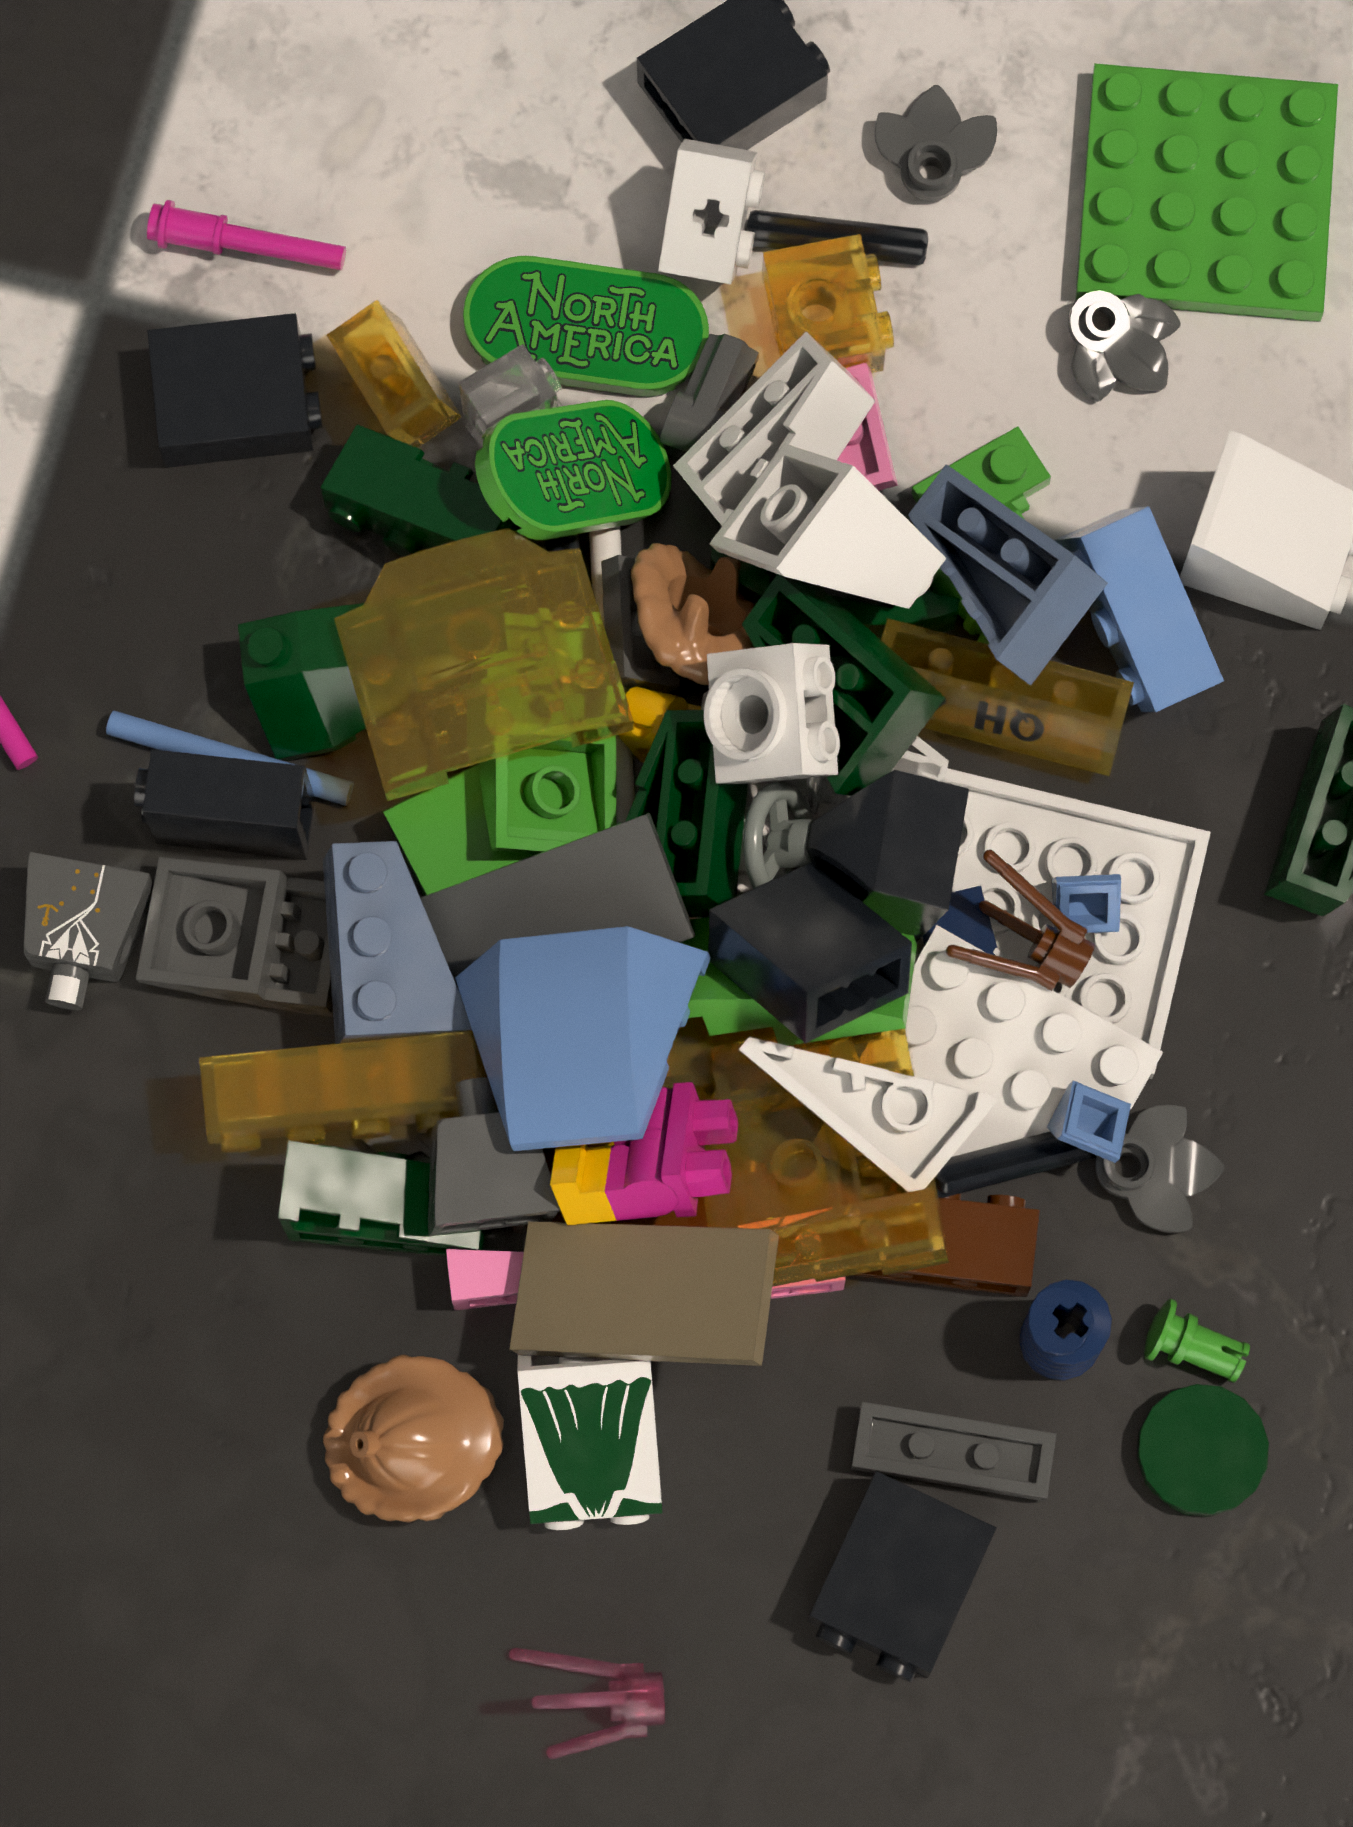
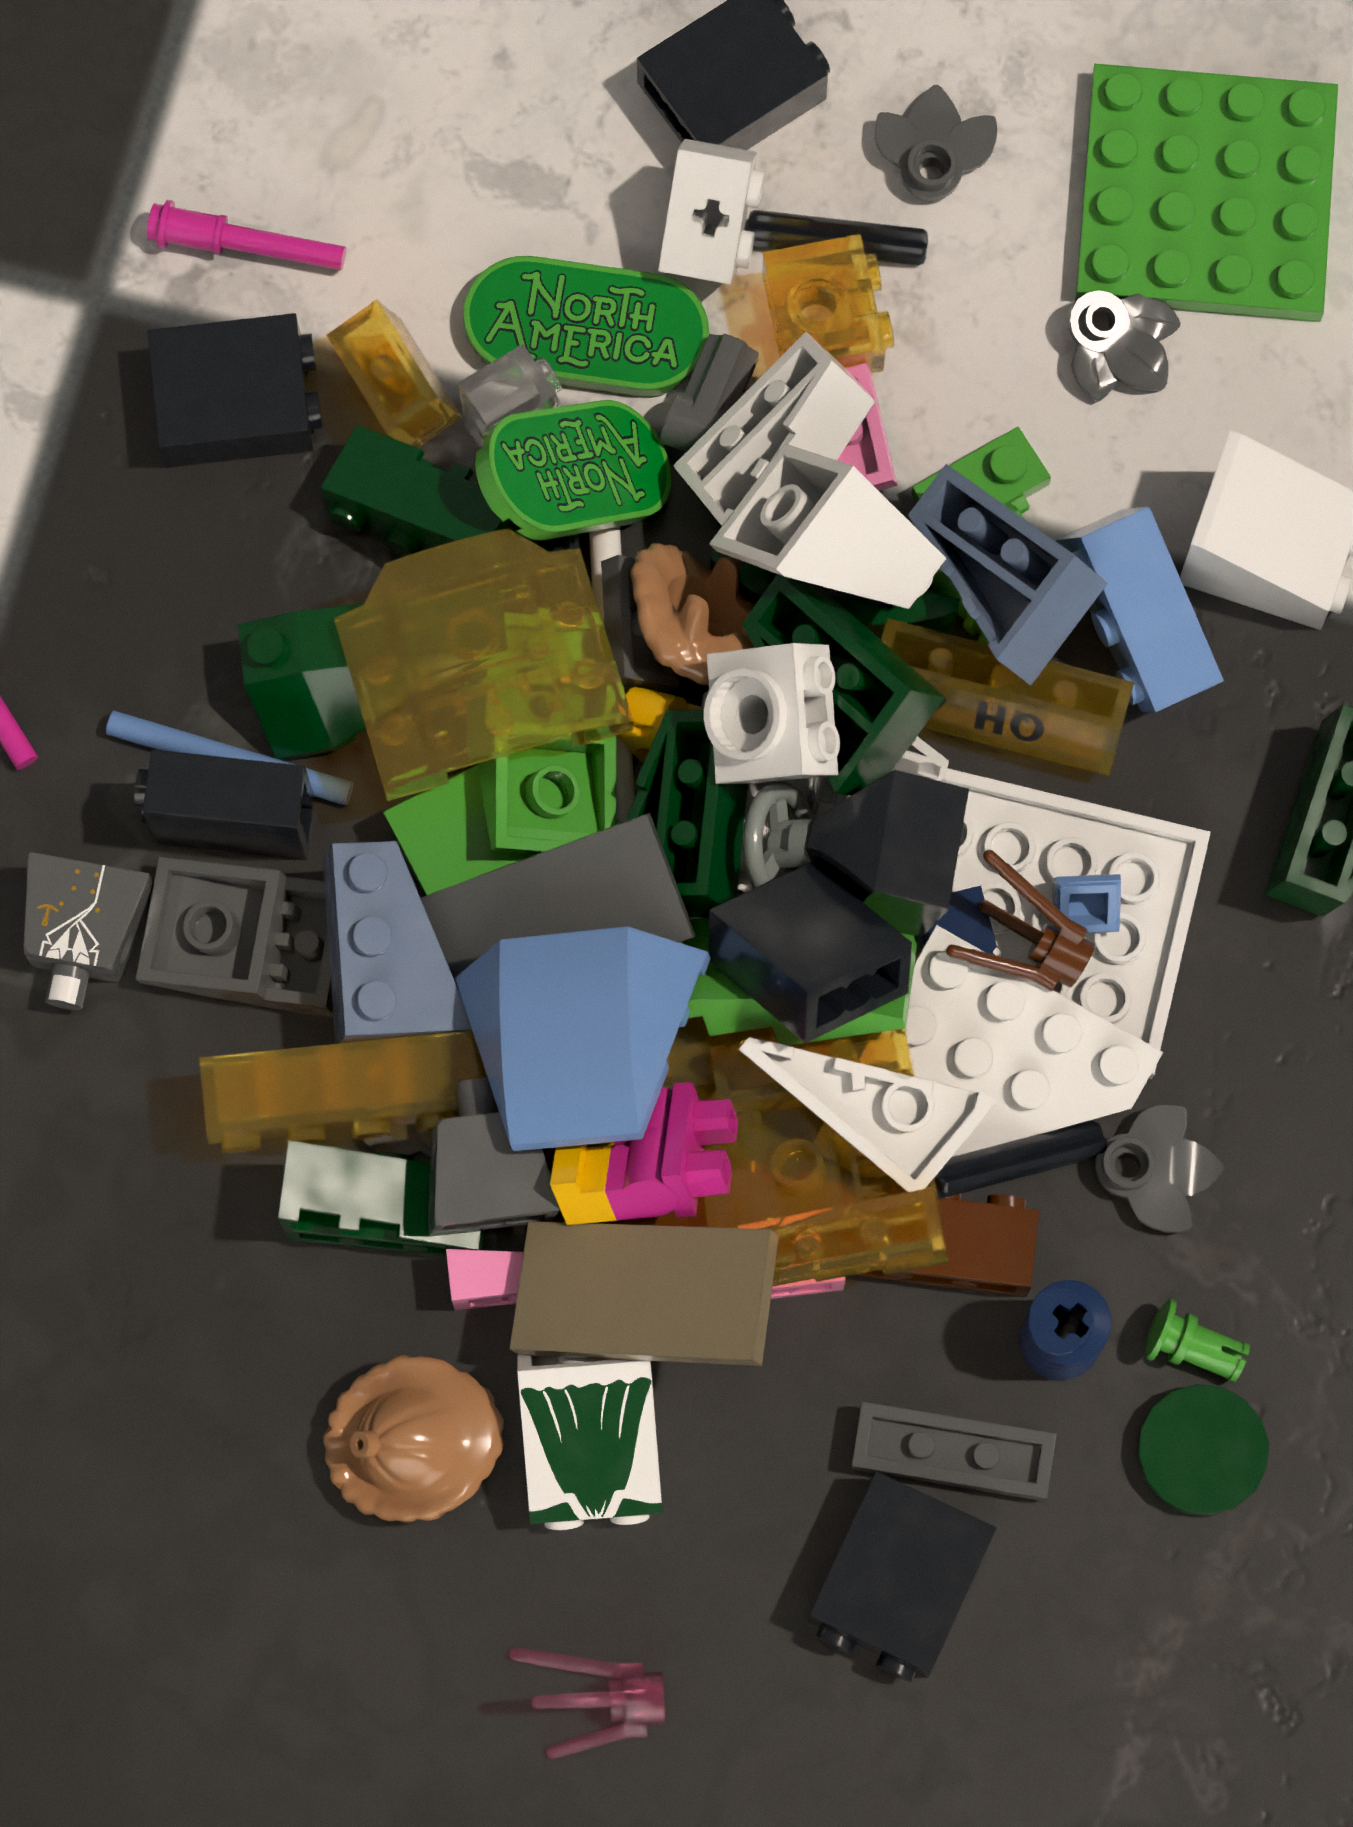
medium blue slope [1047,1080,1131,1163] -> none

